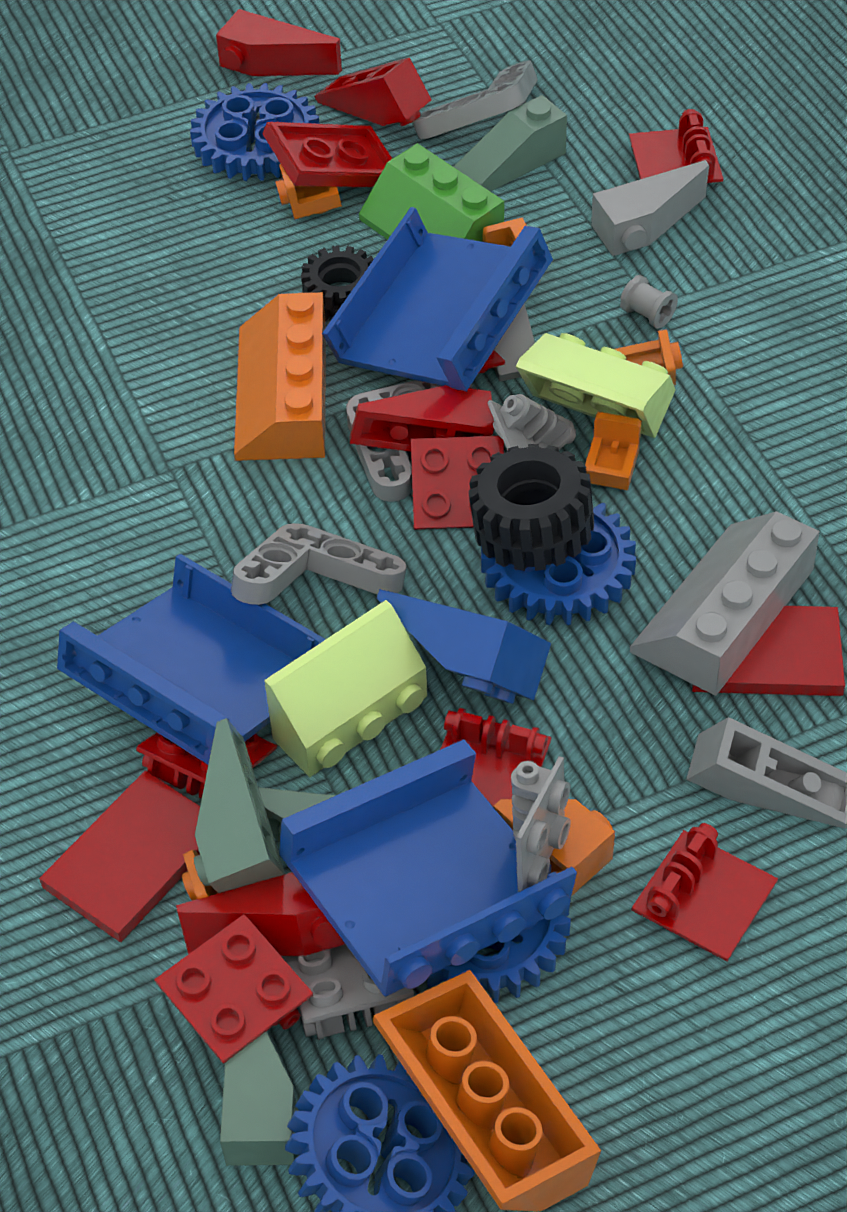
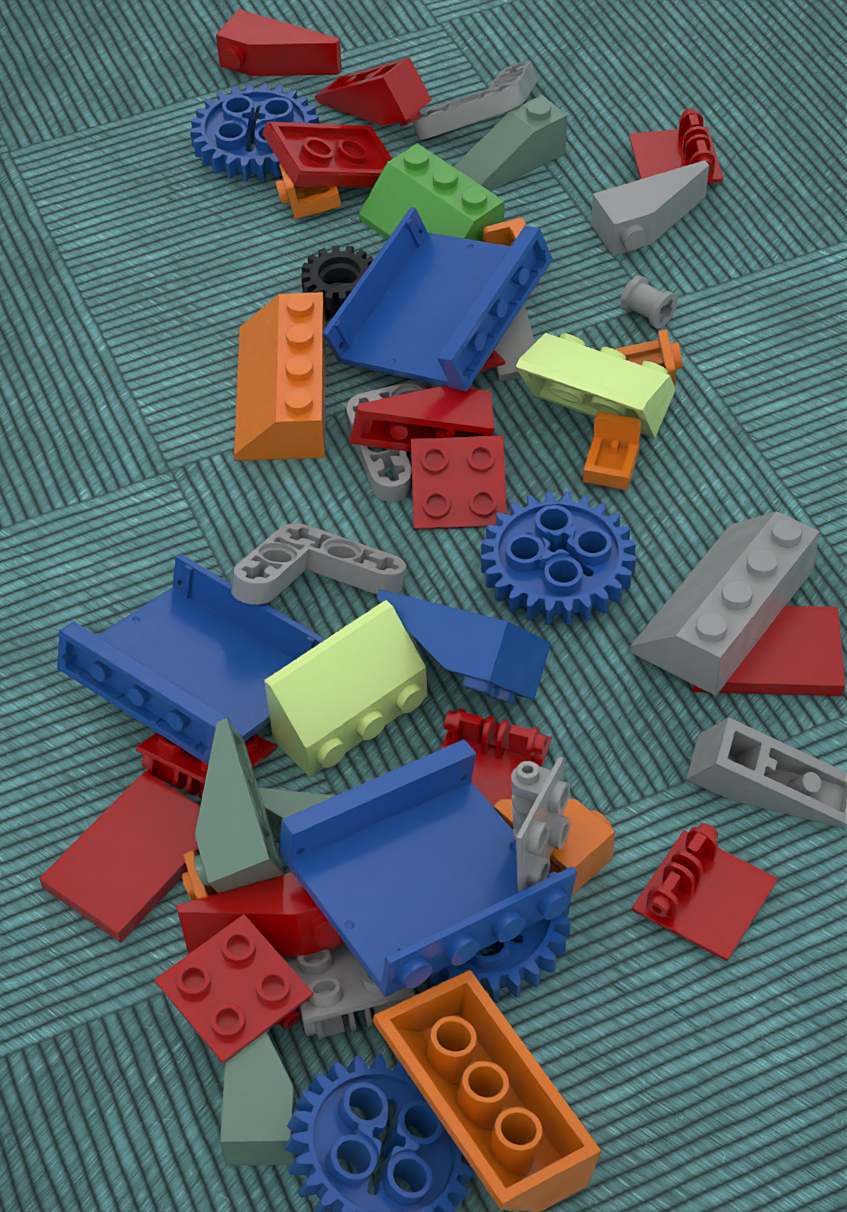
black tyre [468,444,594,571] -> none
light grey hinge [487,394,576,450] -> none

